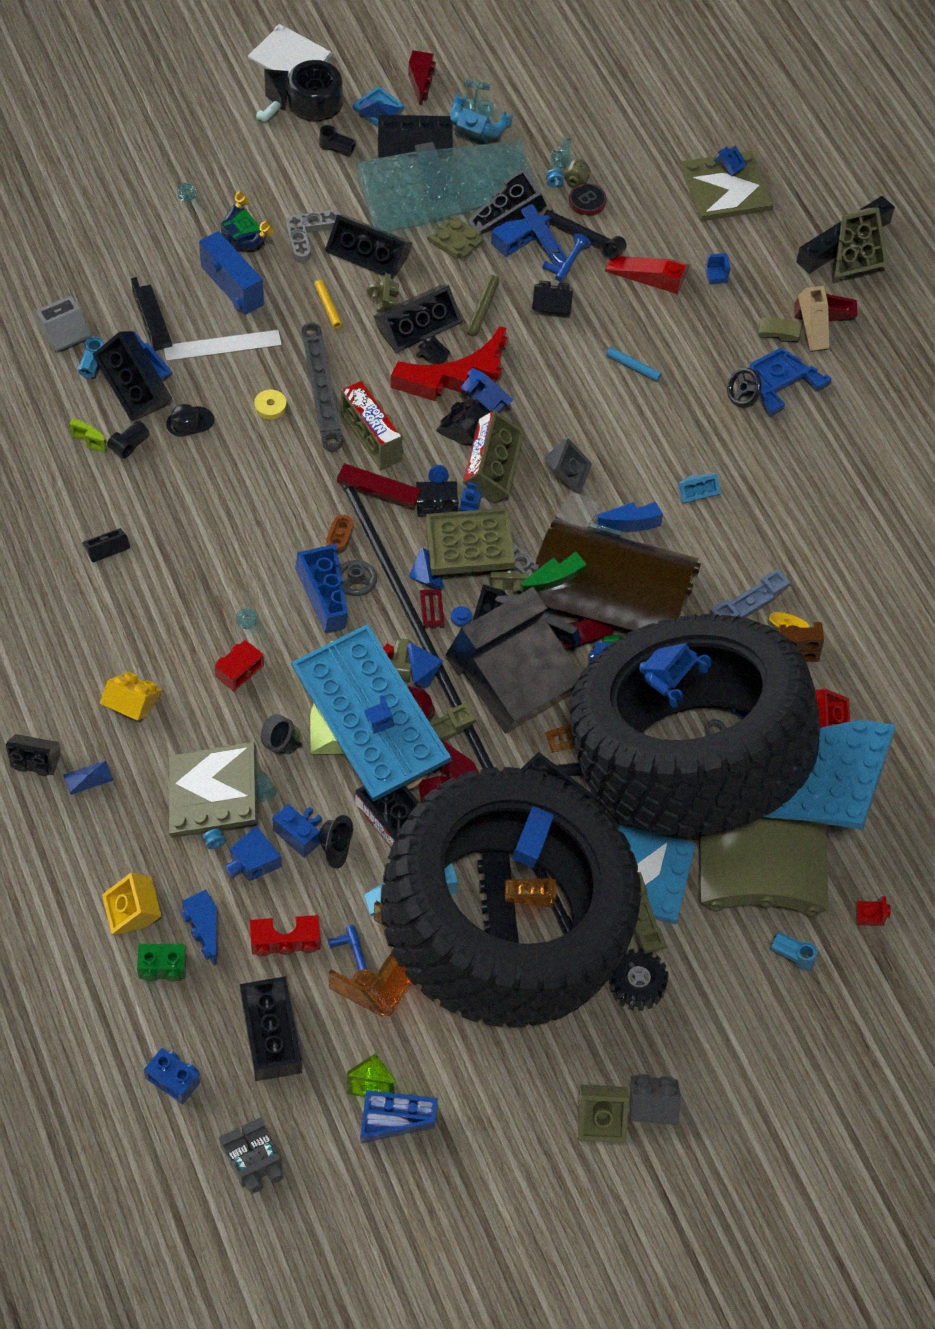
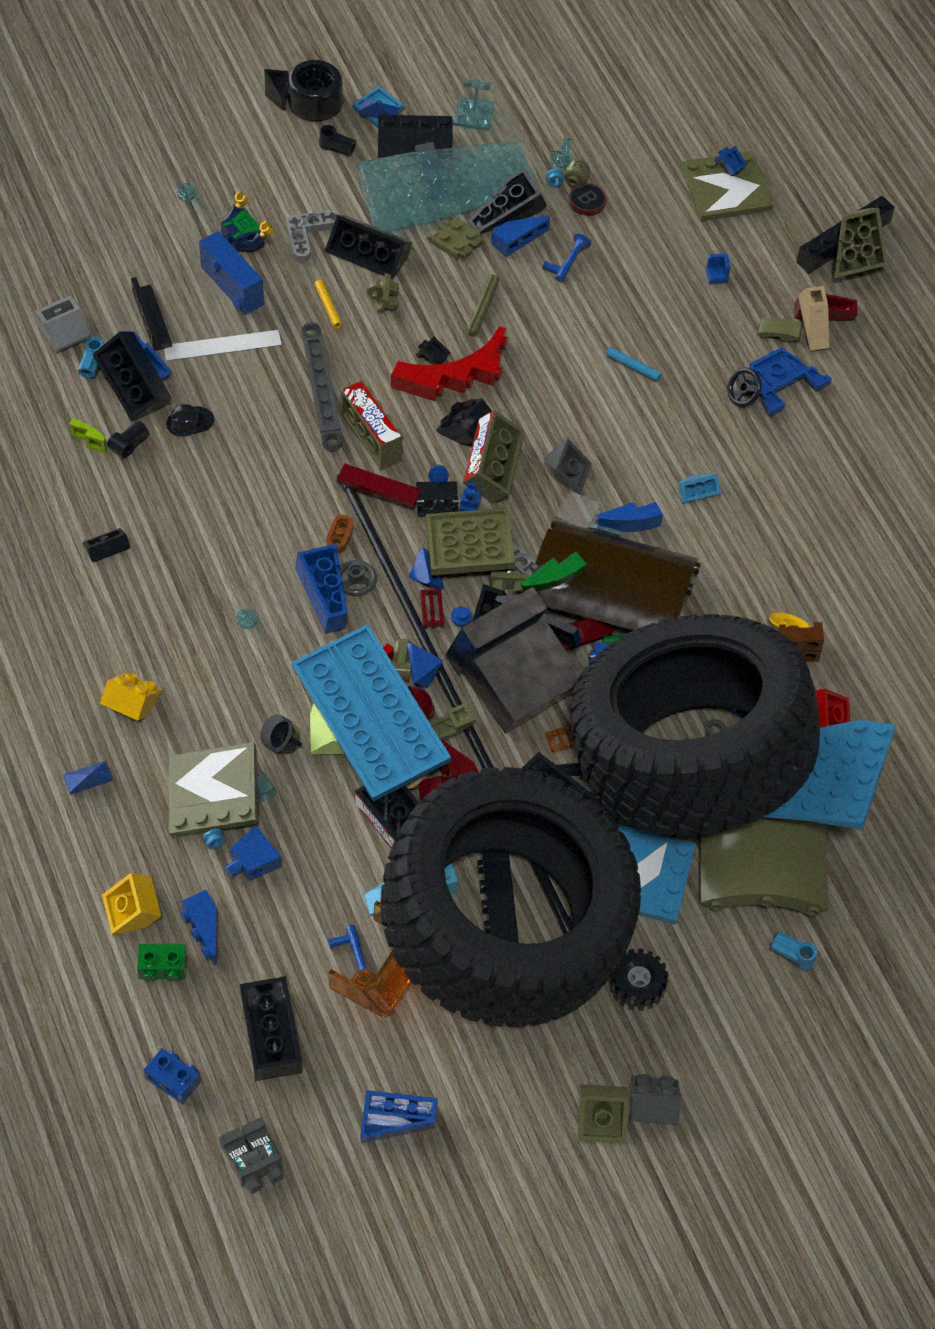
black slope [6,734,61,775] -> none
red brick [214,639,264,692] -> none
white piece [247,24,332,73] -> none
red arch [250,915,321,956] -> none
light yellow piece [254,390,287,420] -> none
light aqua arm [256,101,281,122] -> none
blue brick [272,804,322,858] -> none
black piece [319,815,353,868] -> none
clear neon green slope [347,1053,395,1097] -> none
blue panel [364,695,394,734] -> none
black slope [373,285,463,352] -> none
dark red slope [408,50,436,105] -> none
dark azure torso [449,93,513,144] -> none
blue panel [461,368,513,412] -> none
clear orange slope [505,878,556,908] -> none
blue slope [512,806,554,868] -> none
blue sticker [521,204,567,267] -> none
black slope [532,280,574,314] -> none
black piece [544,209,627,259] -> none
red wedge [605,256,690,294] -> none
olive slope [634,872,667,954] -> none
blue torso [639,643,711,708] -> none
sand blue slope [711,568,791,618] -> none
red bracket [855,896,891,926] -> none

